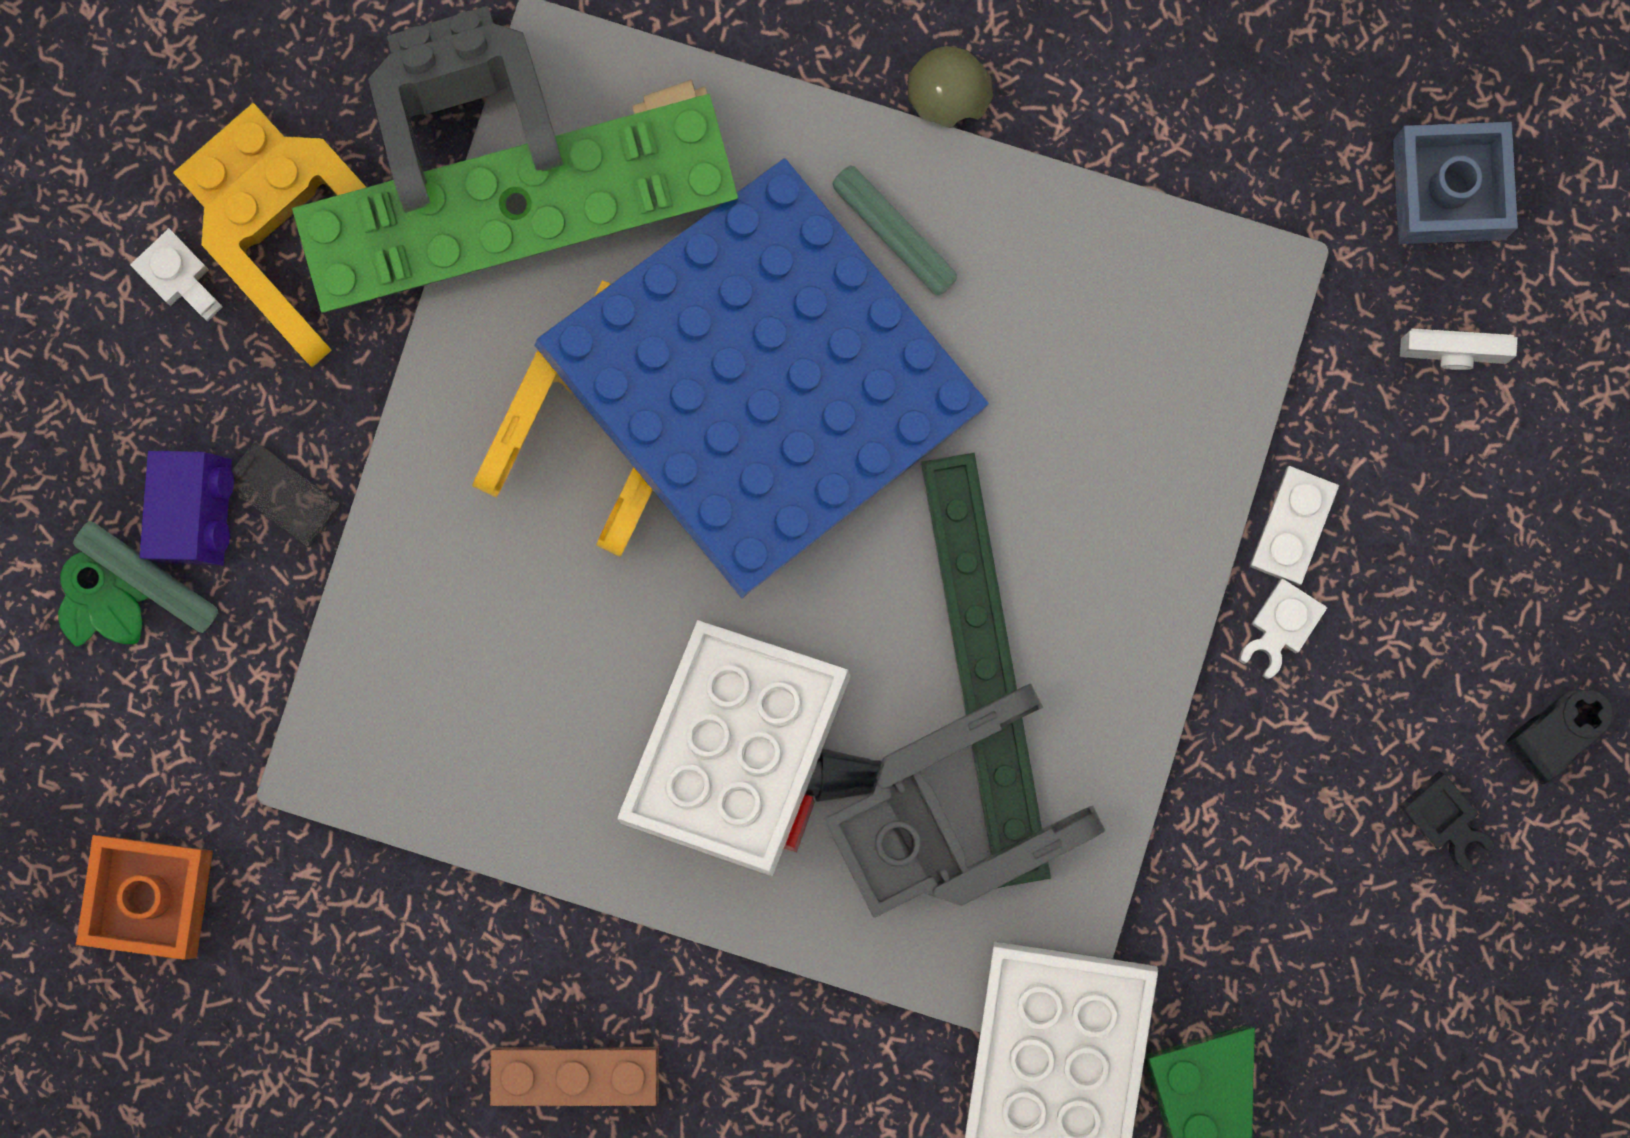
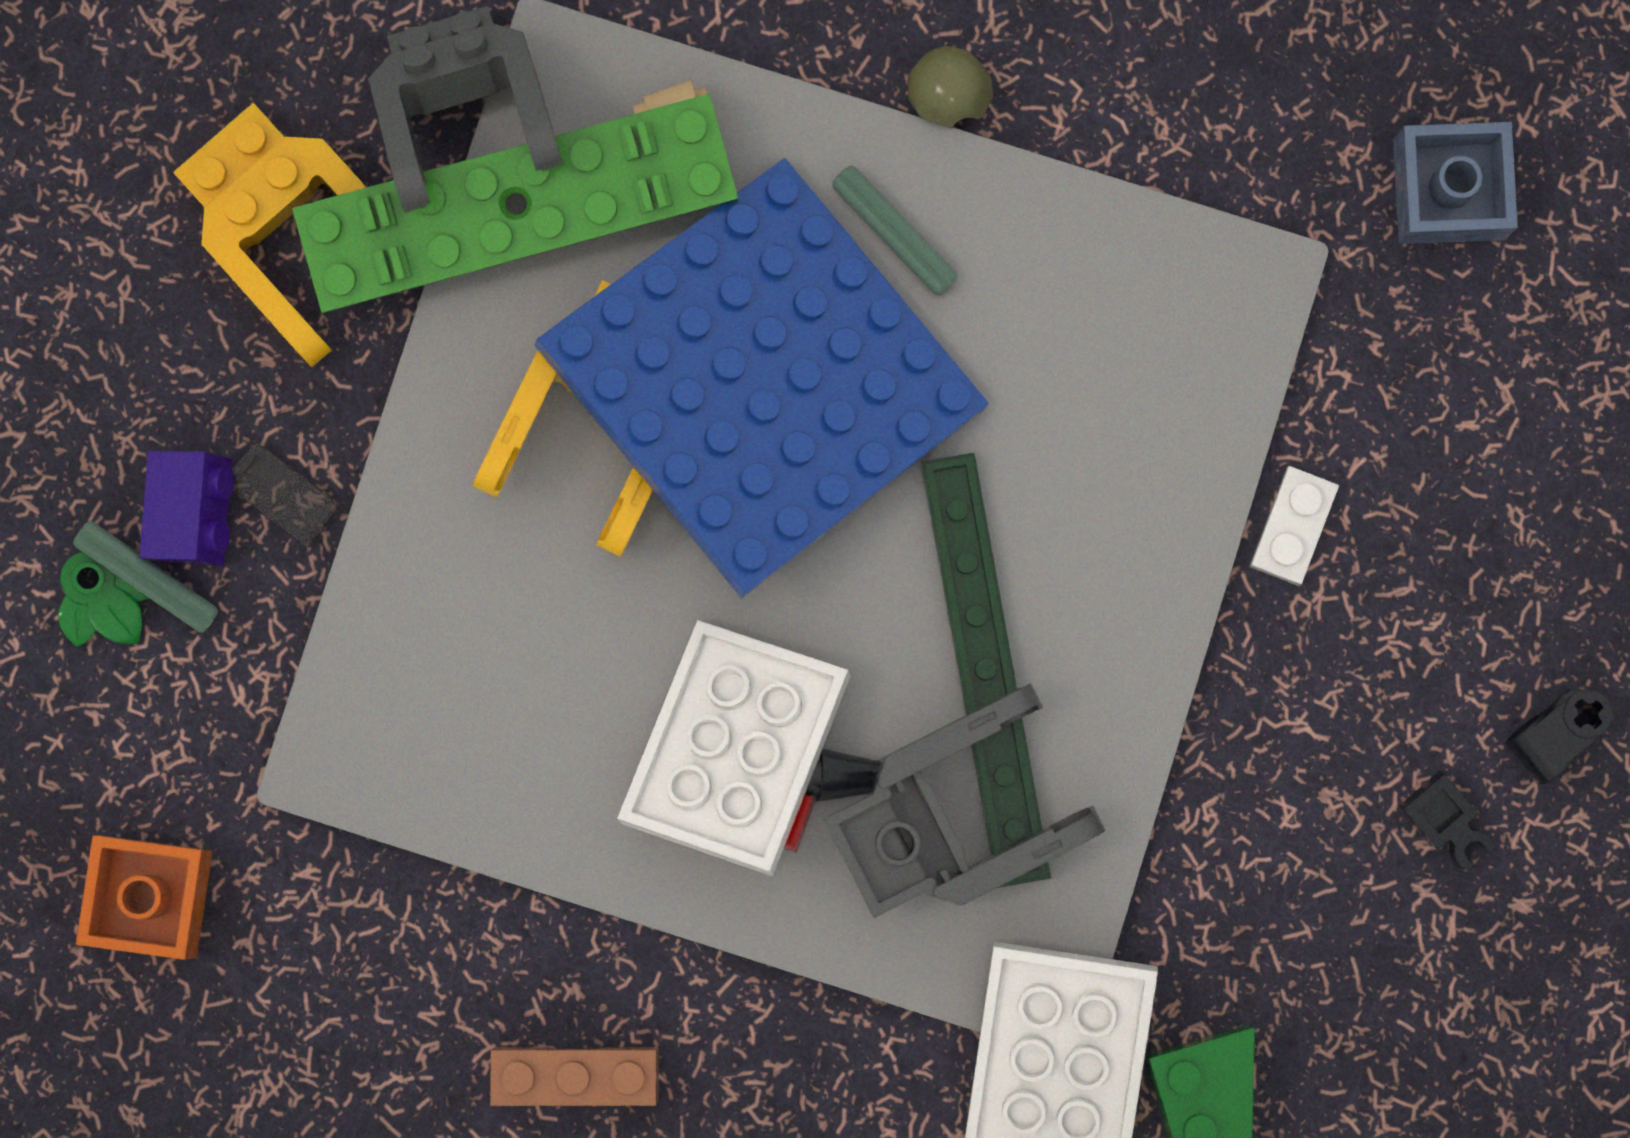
white plate [130,229,223,322] -> none
white plate [1239,578,1327,679] -> none
white plate [1400,328,1517,370] -> none

